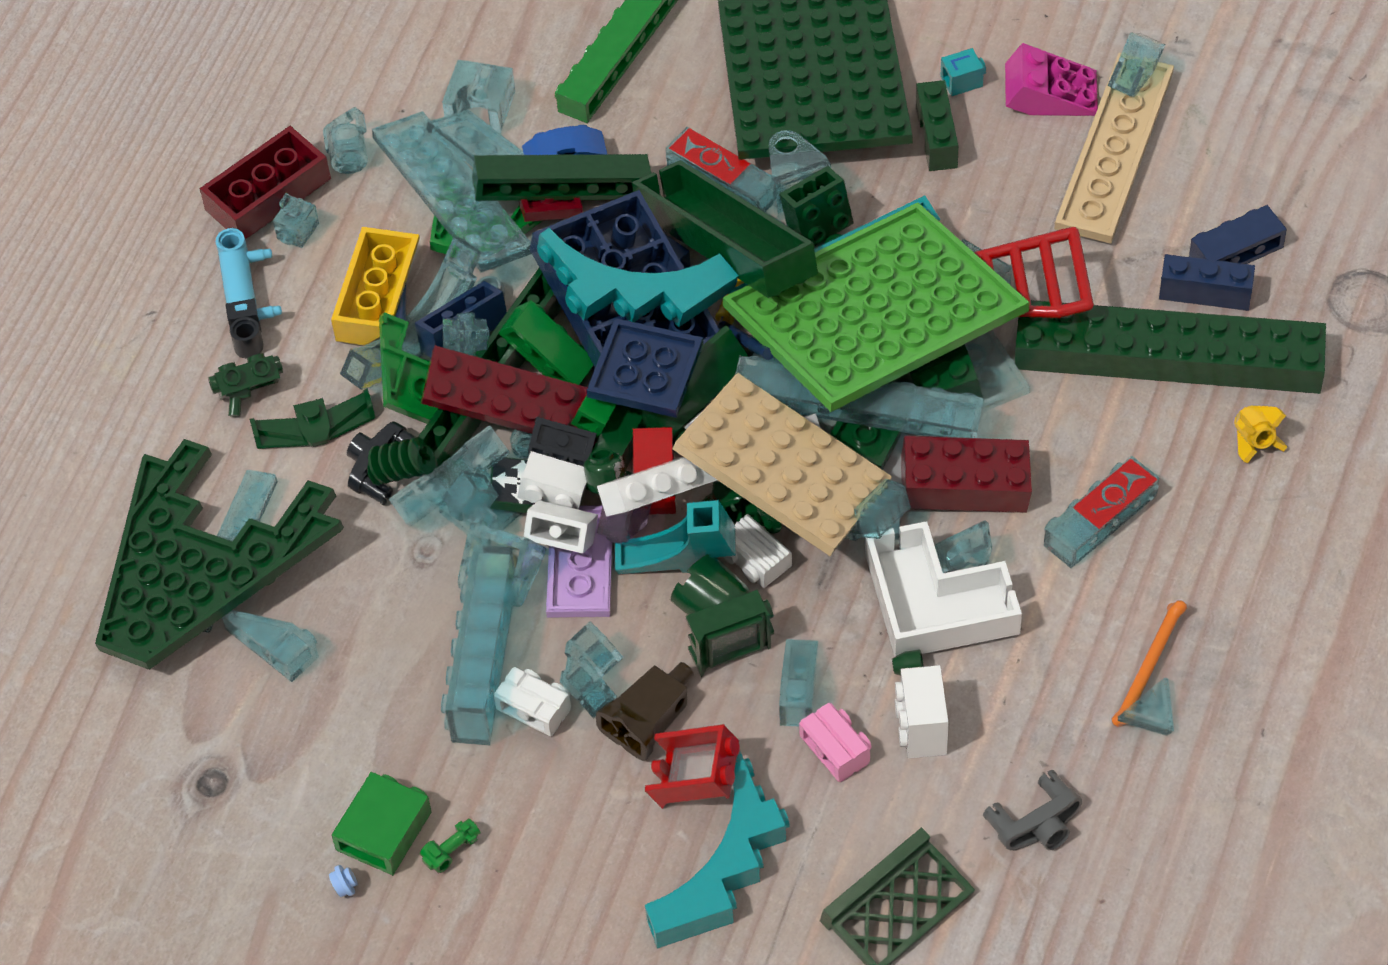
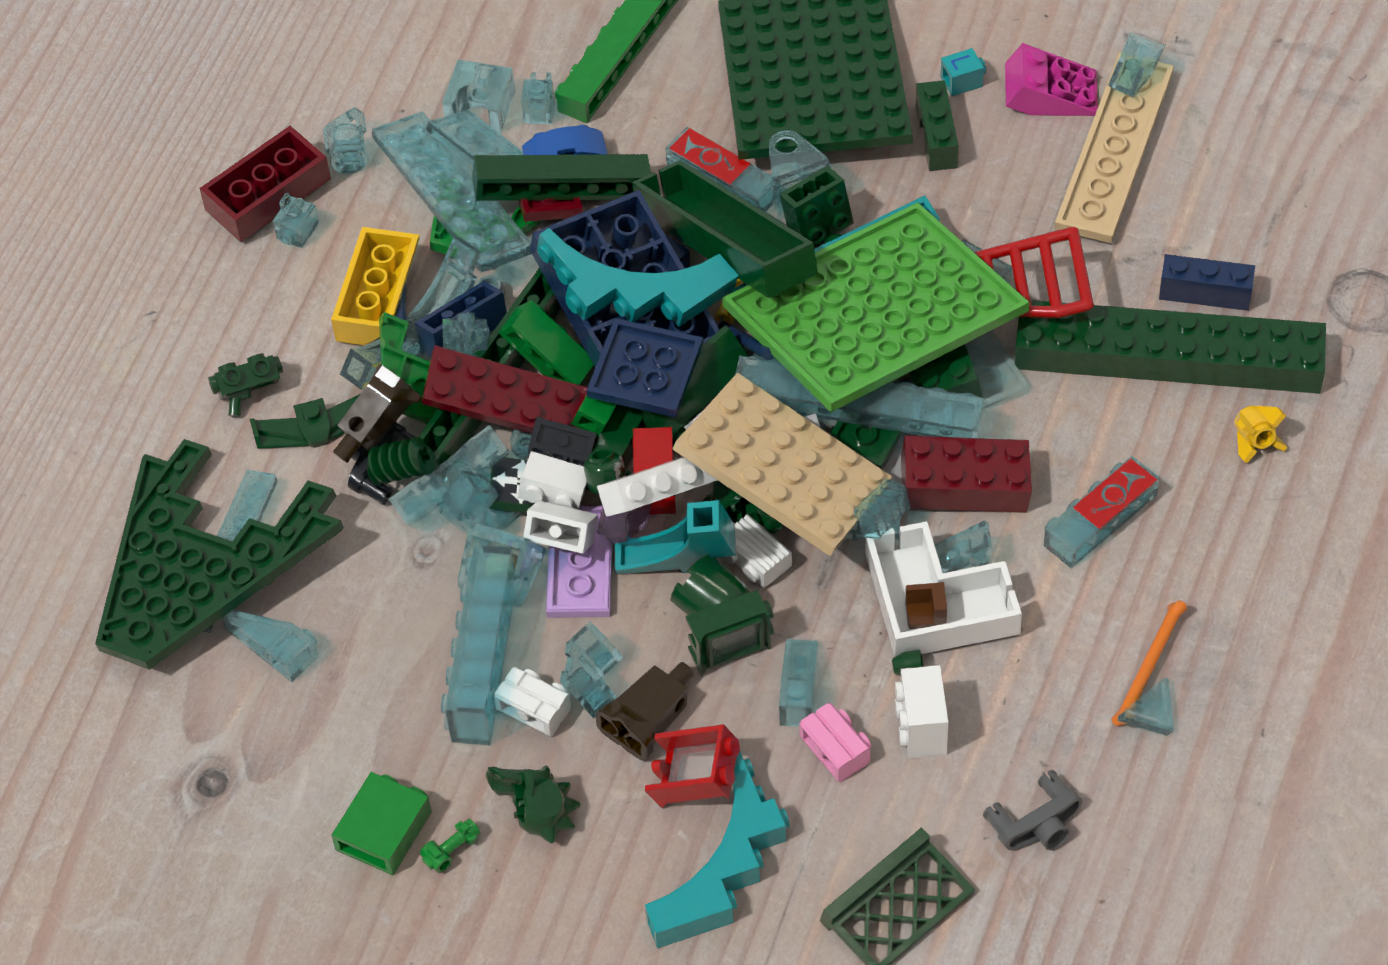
medium azure piece [215,228,282,359] -> none
light blue plate [329,864,358,897] -> none
dark blue brick [1189,205,1287,264] -> none
none -> dark brown piece [333,364,422,463]
none -> dark green head [486,765,581,844]
none -> clear light blue brick [521,72,555,124]
none -> reddish brown panel [905,582,947,629]

